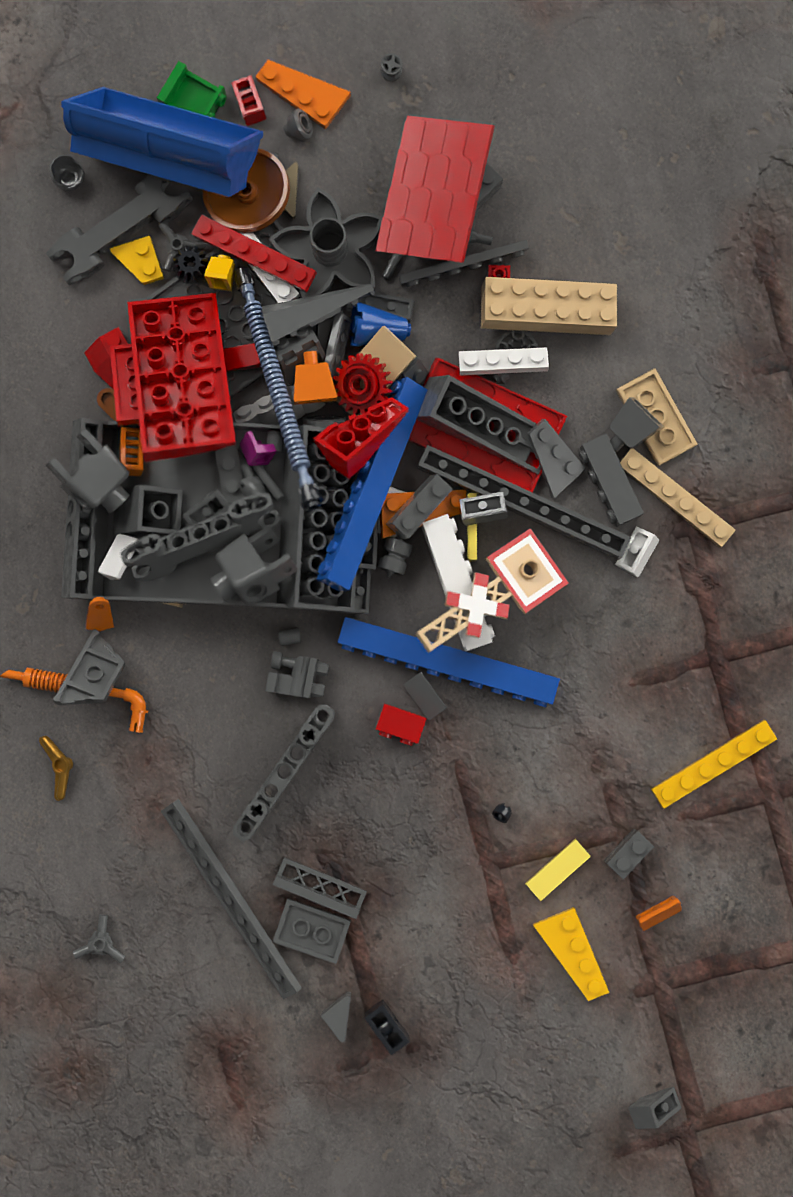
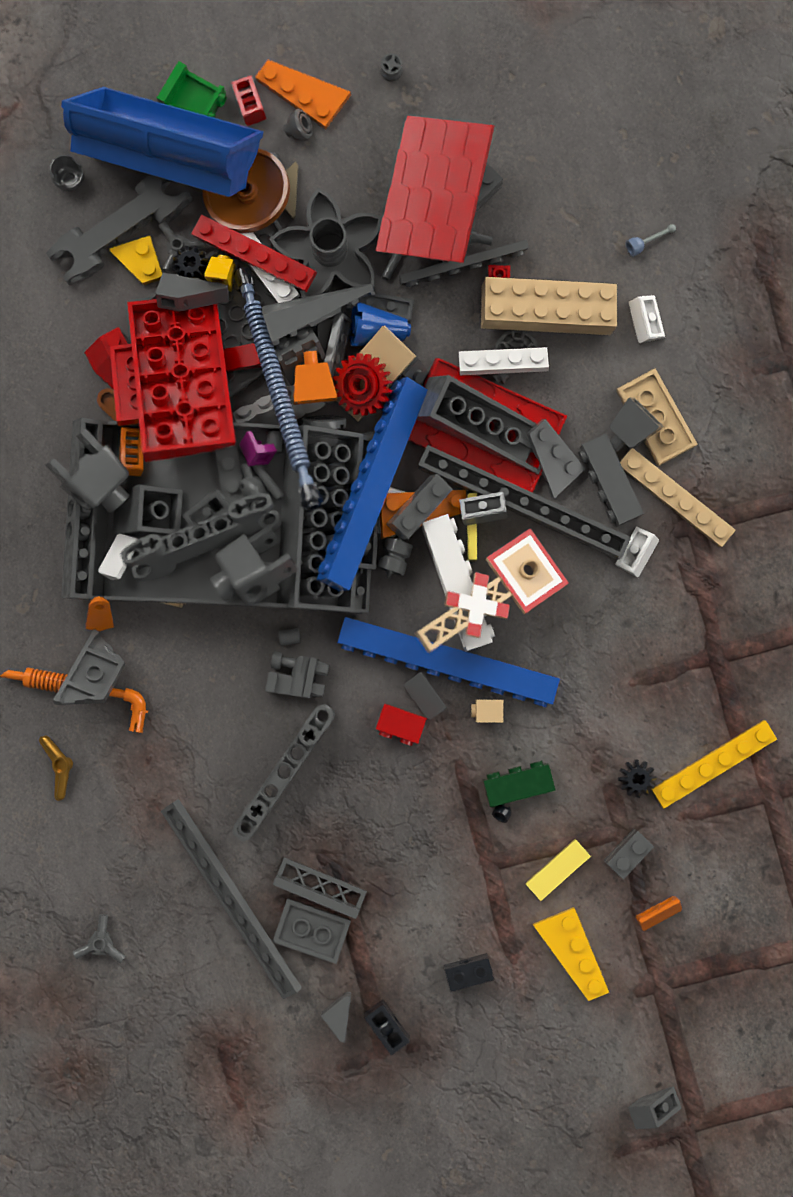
red wedge [314,397,409,479] -> none
none -> dark grey slope [156,273,229,312]
none -> black brick [444,953,494,992]
none -> tan brick [471,700,503,722]
none -> dark green brick [483,760,556,807]
none -> black gear [618,759,657,798]
none -> hinge [626,224,676,257]
none -> white slope [629,295,665,343]

